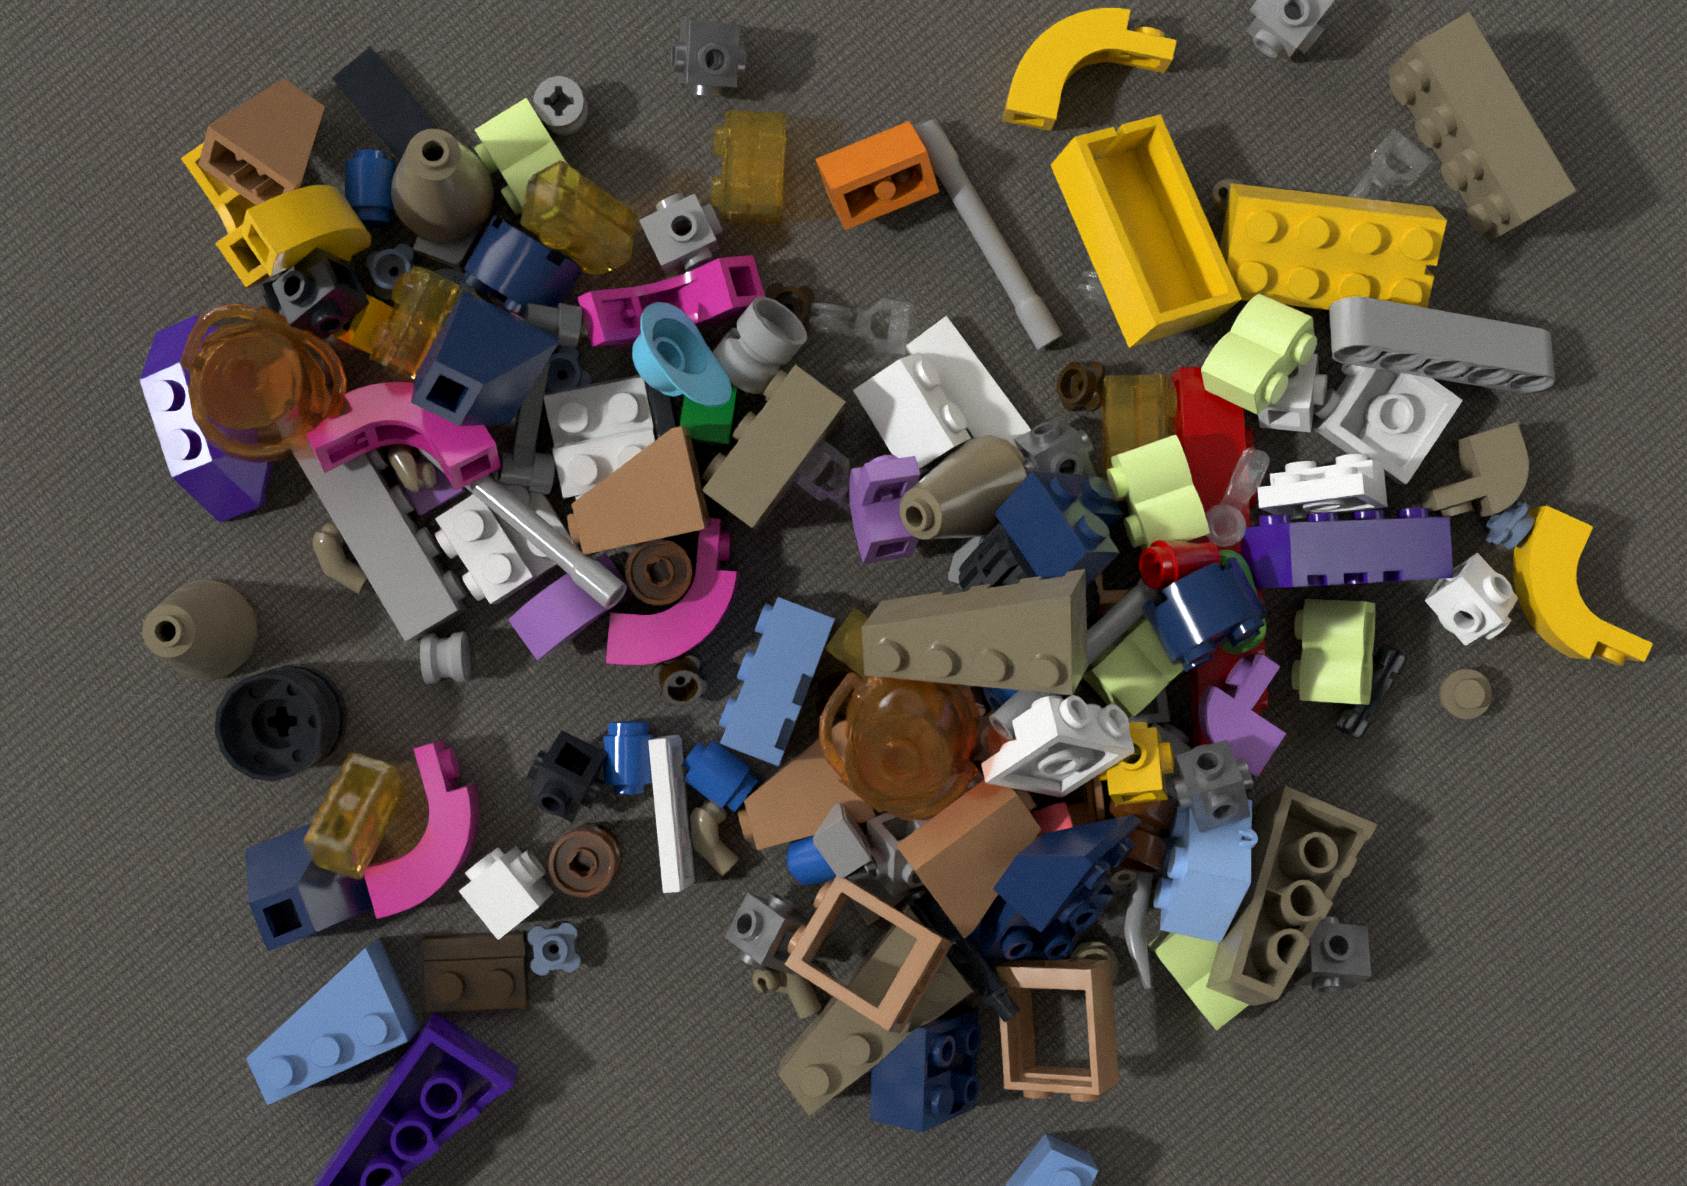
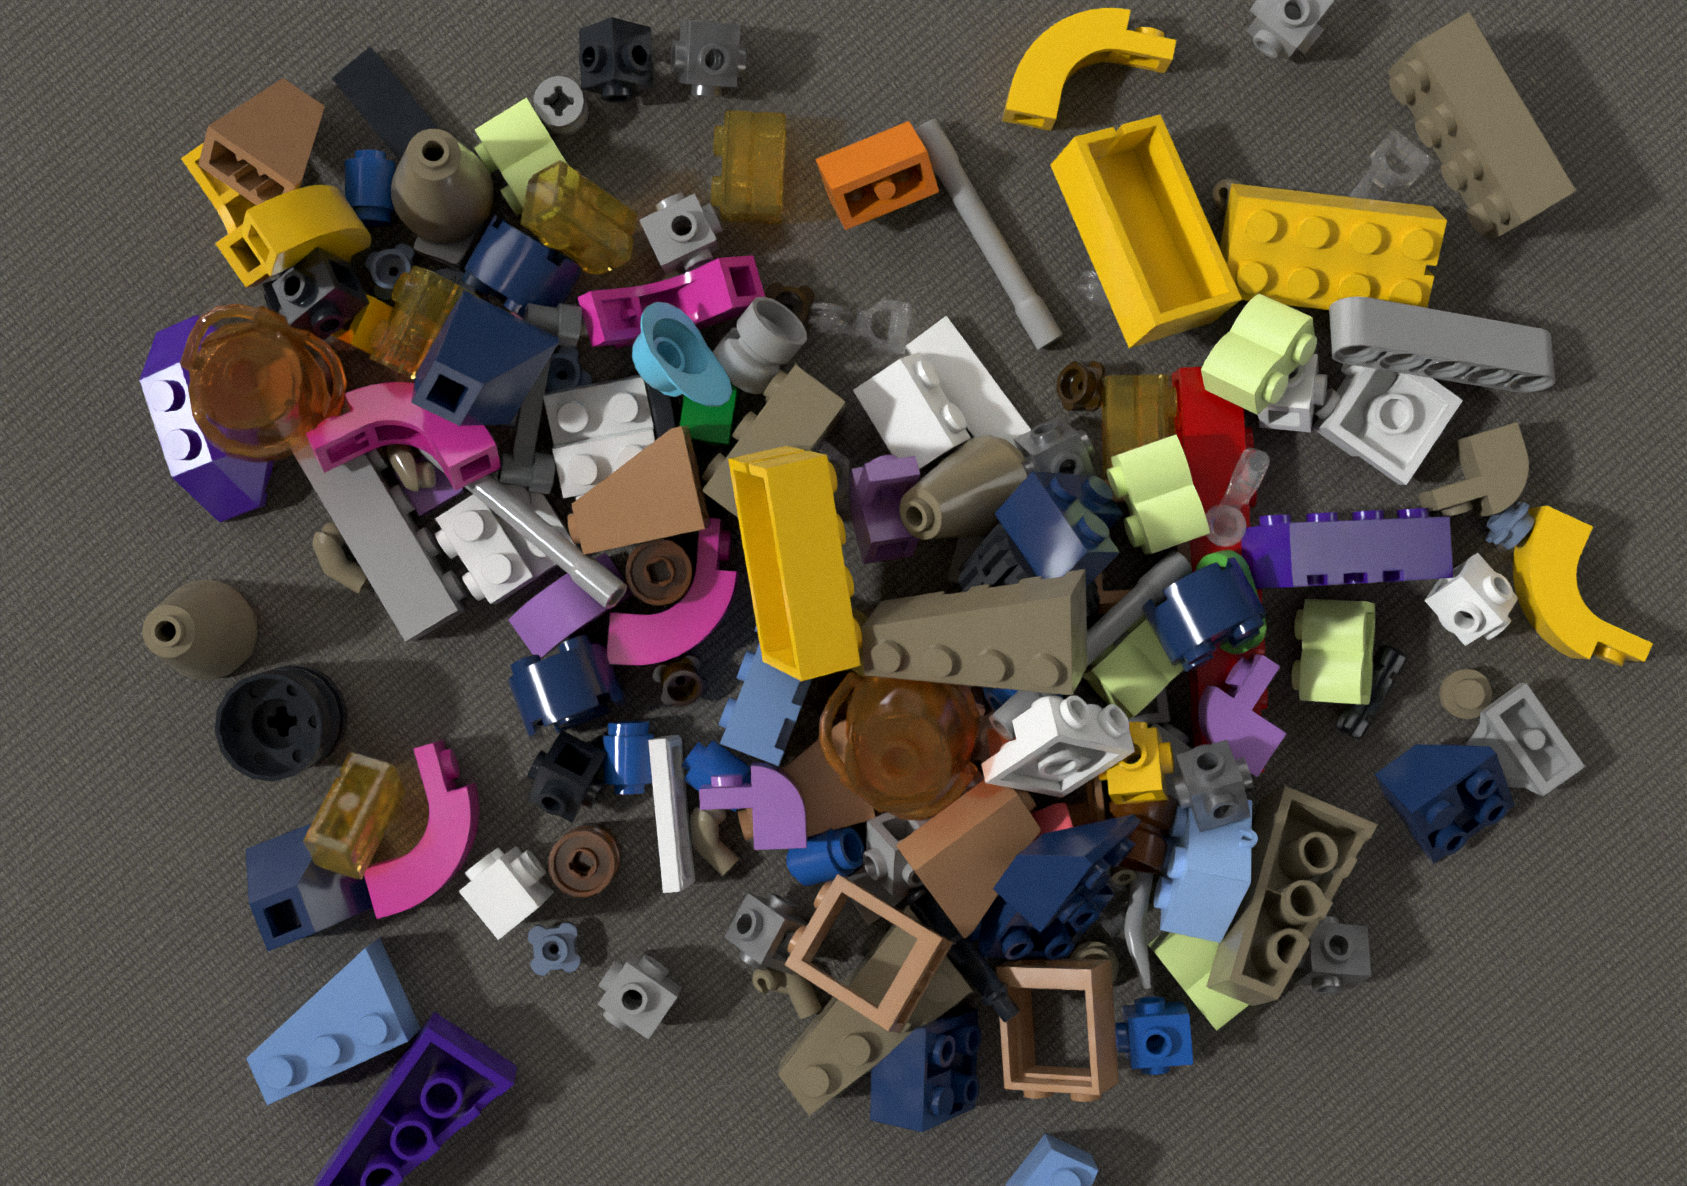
light grey wheel [420,631,471,684] -> none
dark brown plate [422,931,529,1013] -> none
light grey slope [813,802,872,878] -> none
red cone [1139,540,1221,592] -> none
white plate [1257,454,1388,520] -> none
none -> dark blue brick [508,635,626,739]
none -> black brick [579,17,653,103]
none -> light grey brick [598,954,682,1039]
none -> medium lavender brick [699,762,807,850]
none -> yellow piece [728,446,862,681]
none -> blue brick [1115,996,1193,1075]
none -> dark blue slope [1375,744,1515,864]
none -> light grey slope [1466,683,1585,796]

